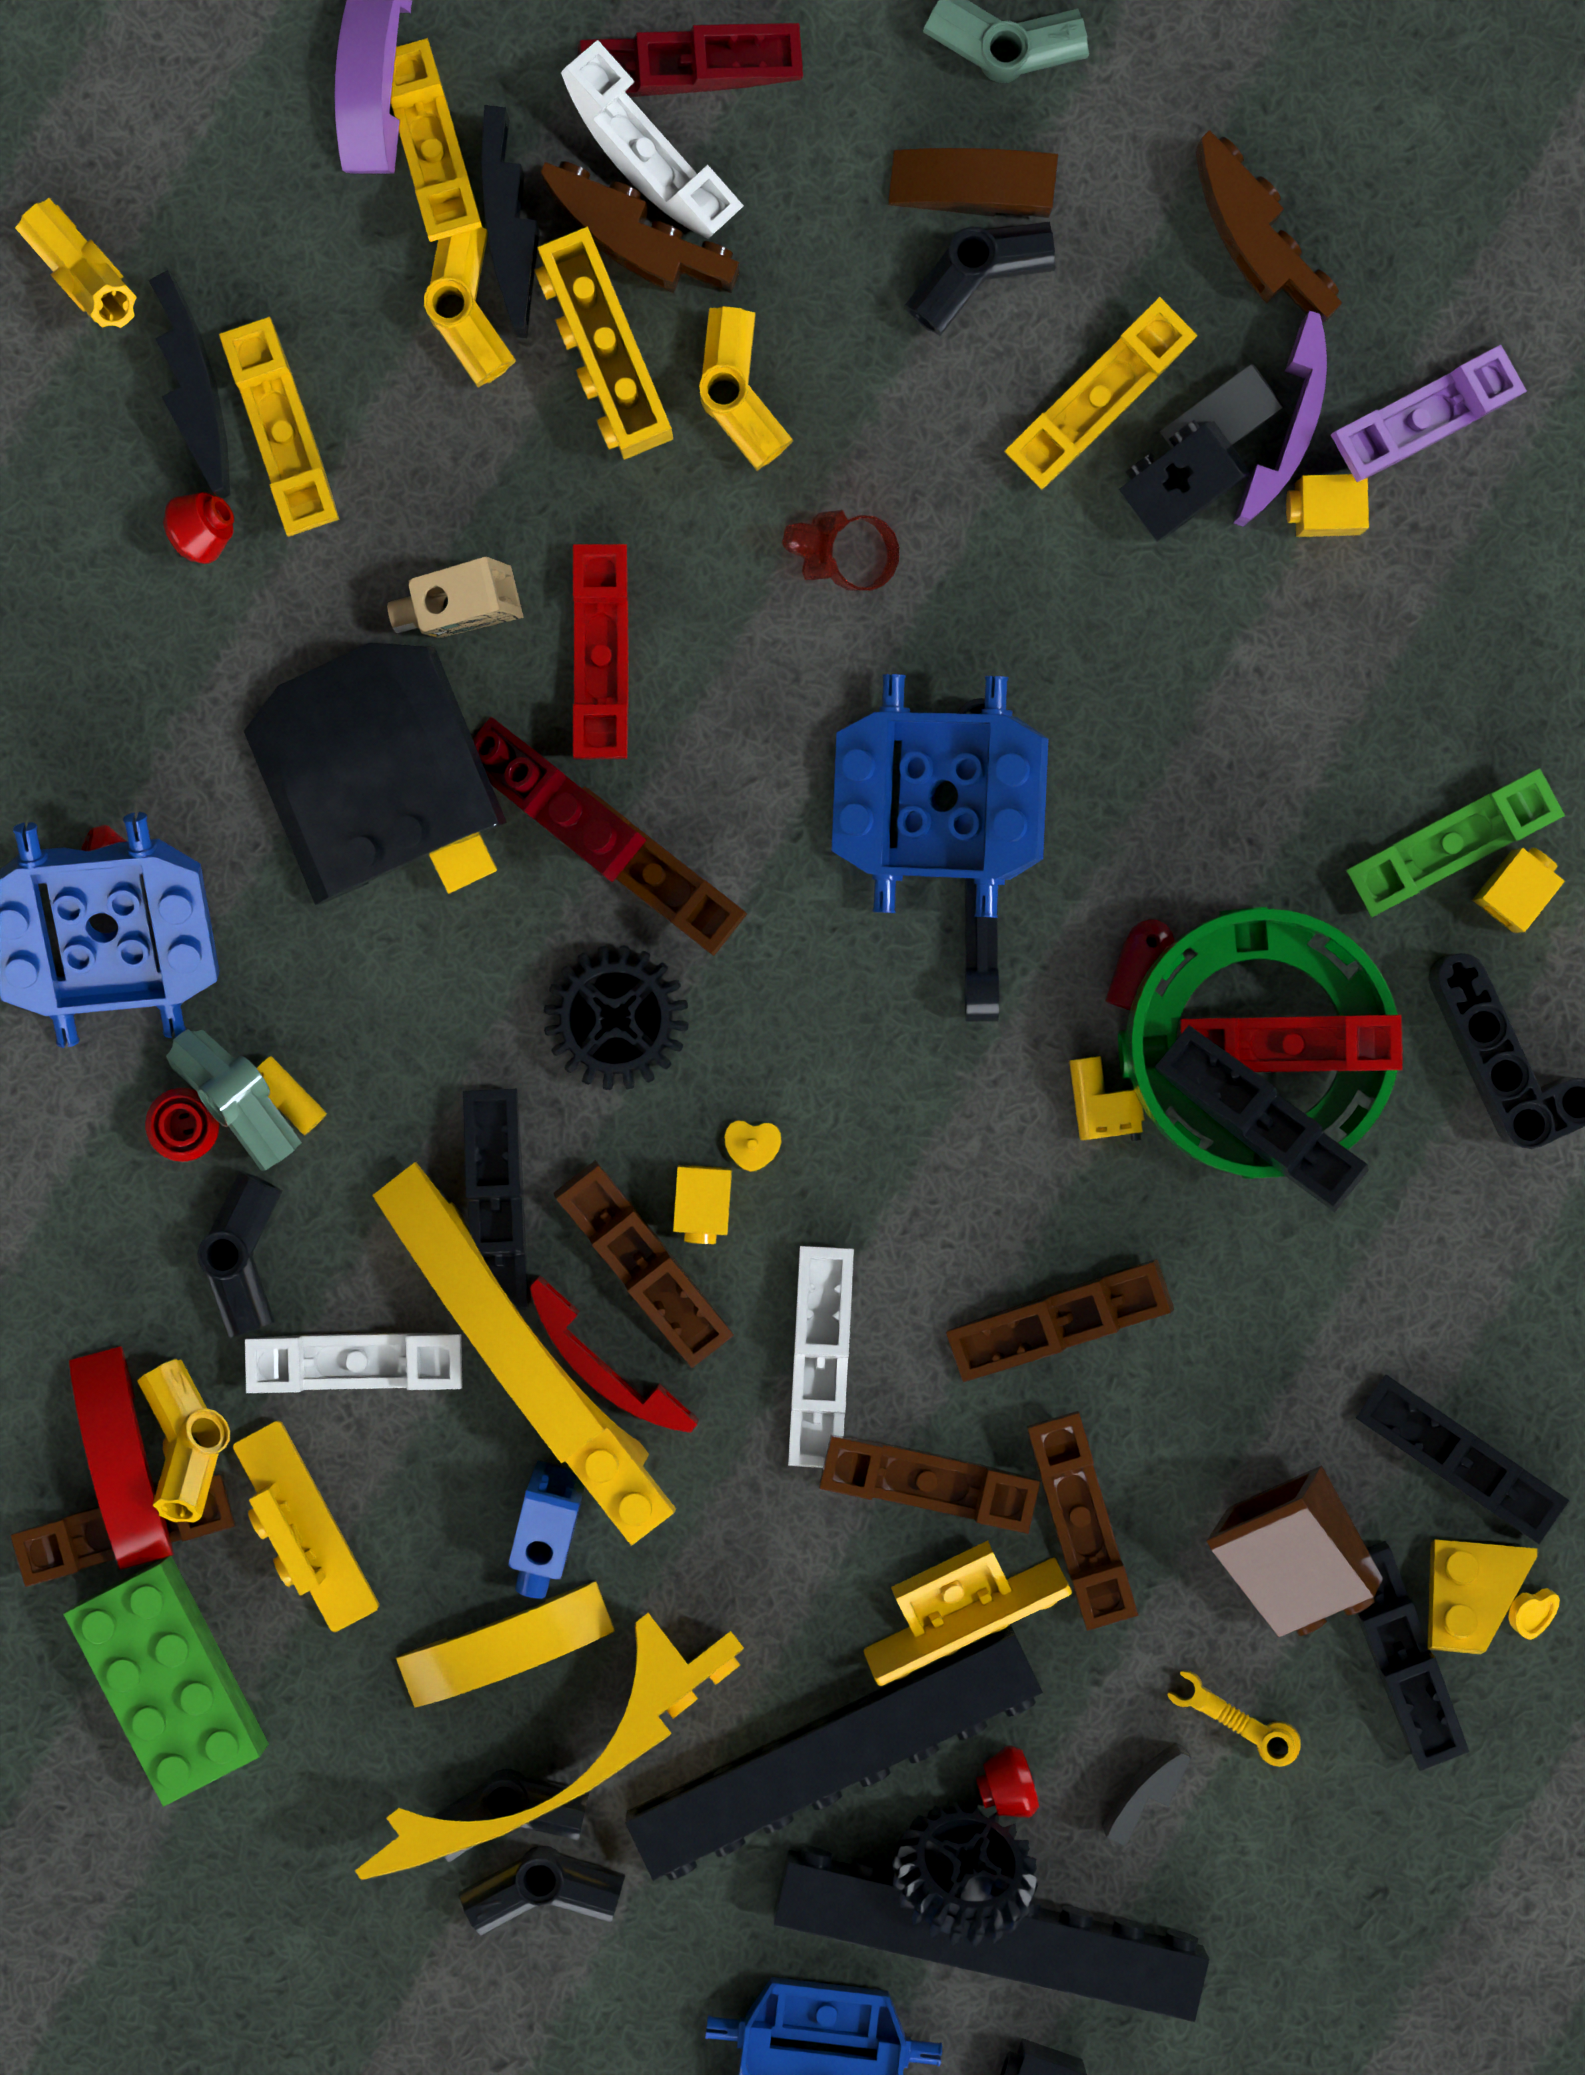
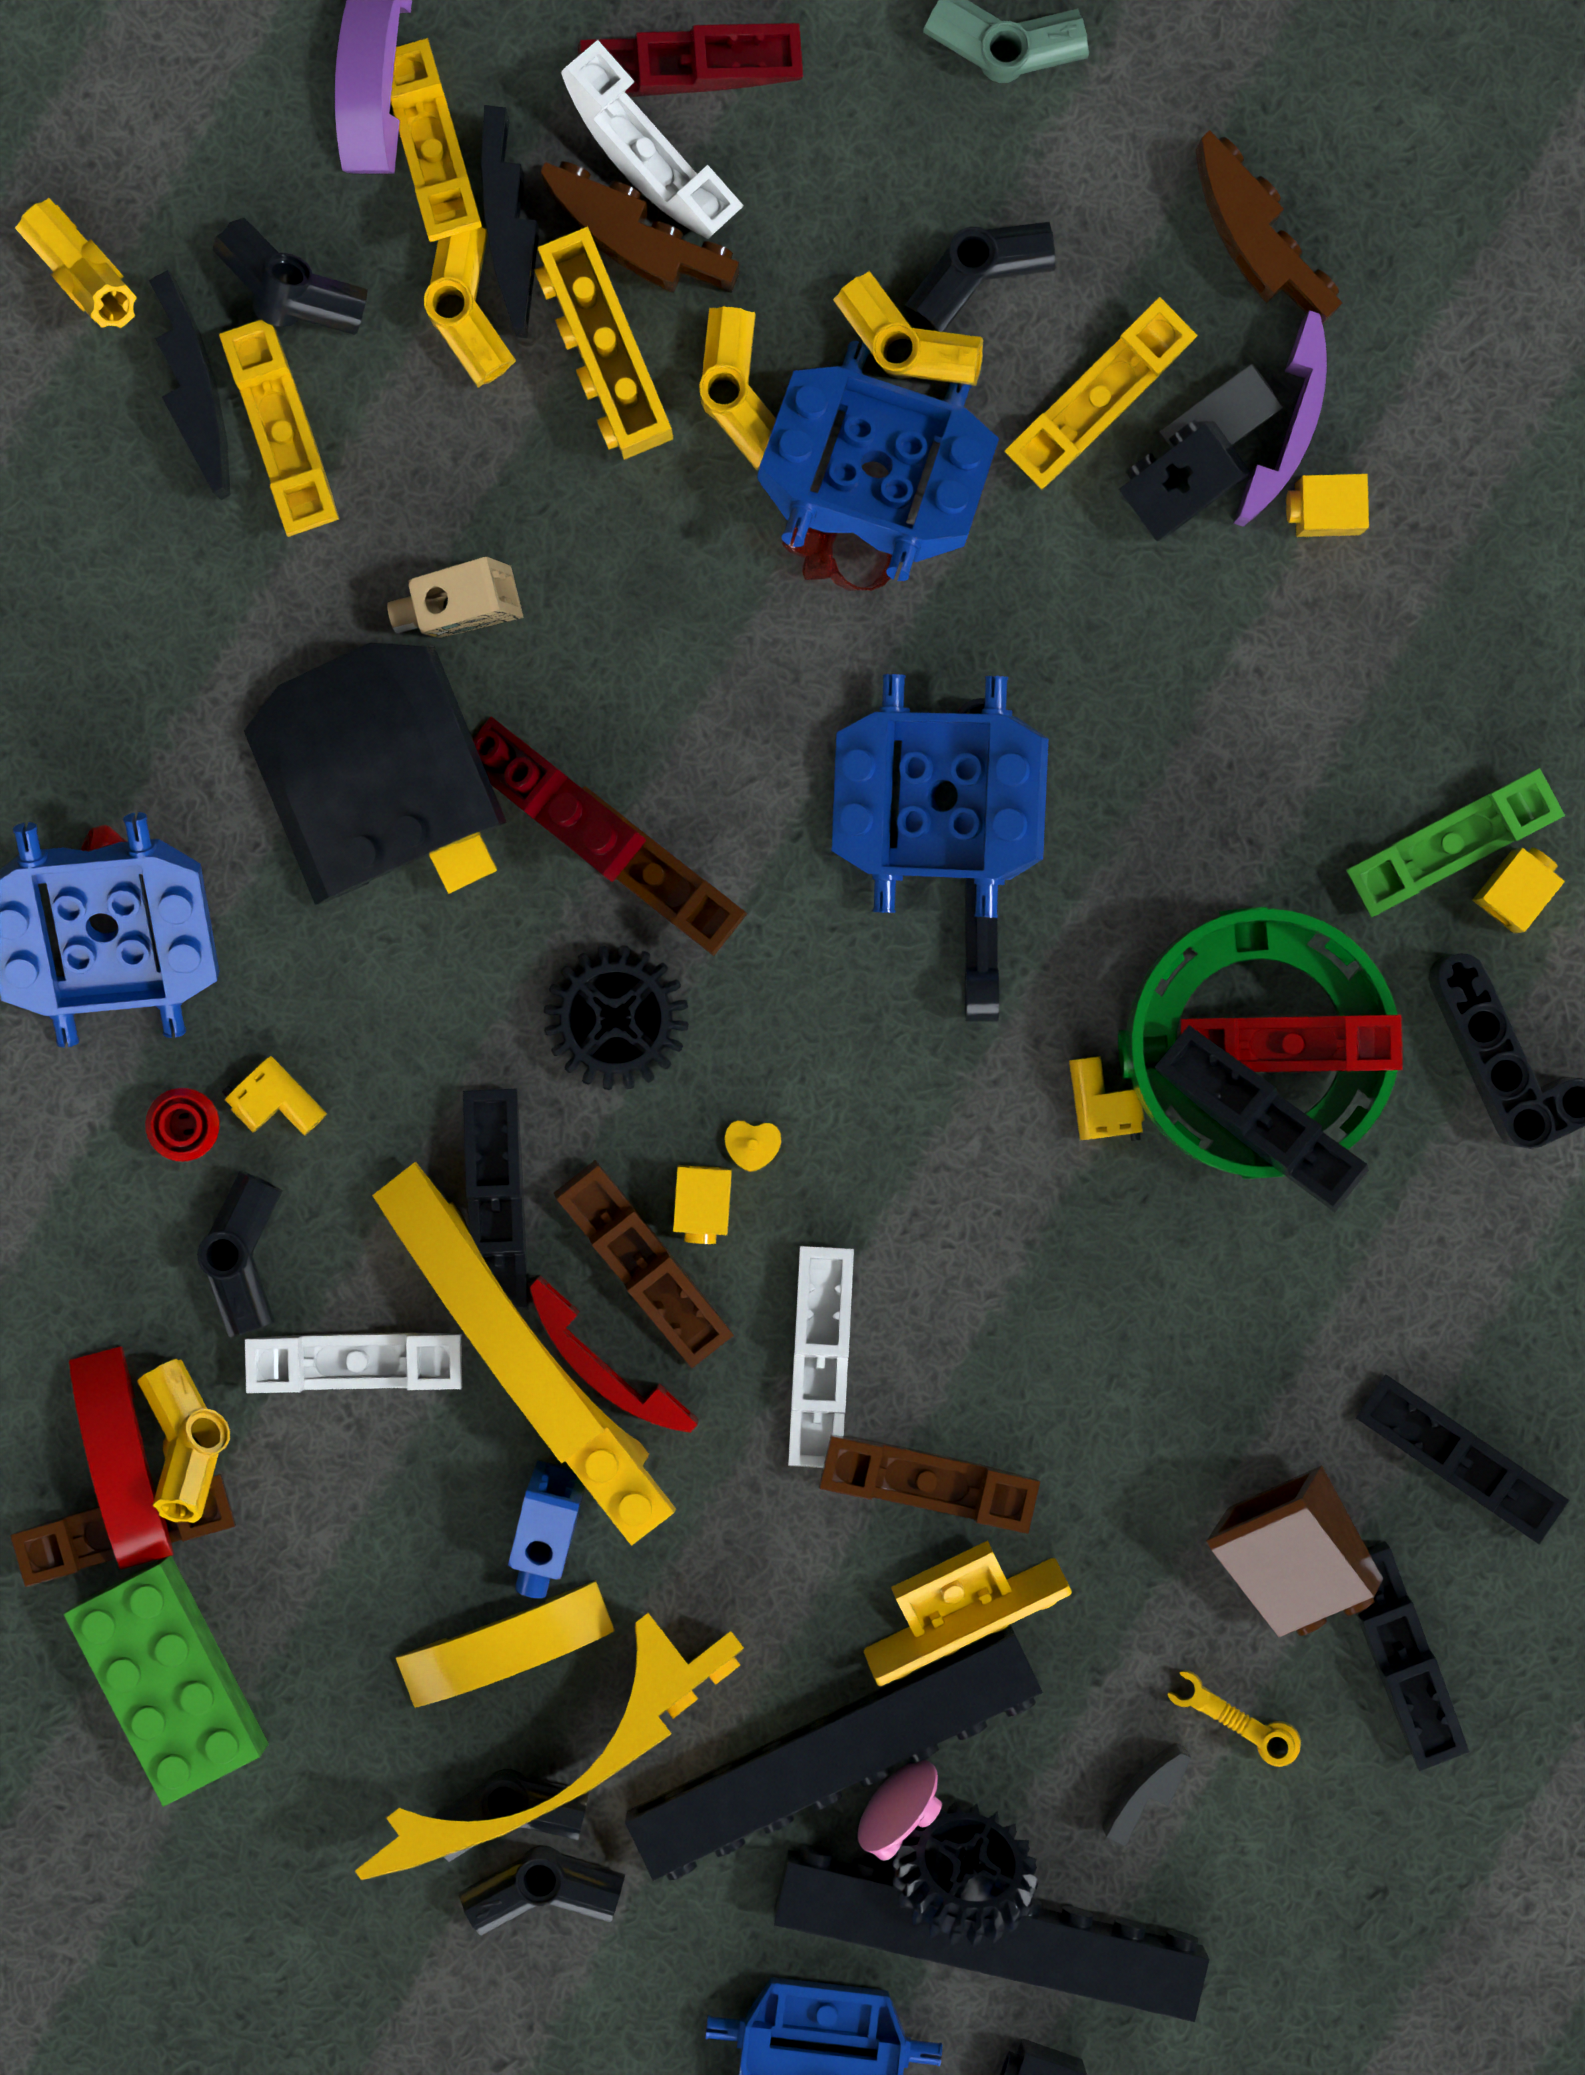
red cone [163,492,234,564] -> none
sand green piece [166,1029,302,1171] -> none
yellow bracket [233,1420,379,1632] -> none
red slope [573,544,629,760] -> none
reddish brown slope [888,148,1058,218] -> none
reddish brown slope [946,1259,1174,1382] -> none
red cone [976,1745,1039,1818] -> none
reddish brown slope [1027,1411,1139,1631] -> none
dark red piece [1105,919,1174,1011] -> none
medium lavender slope [1331,345,1527,482] -> none
yellow wing [1428,1539,1537,1654] -> none
yellow piece [1508,1588,1560,1640] -> none
none -> black piece [212,218,368,335]
none -> blue piece [757,341,999,581]
none -> yellow piece [833,271,983,386]
none -> bright pink dish [858,1760,942,1861]

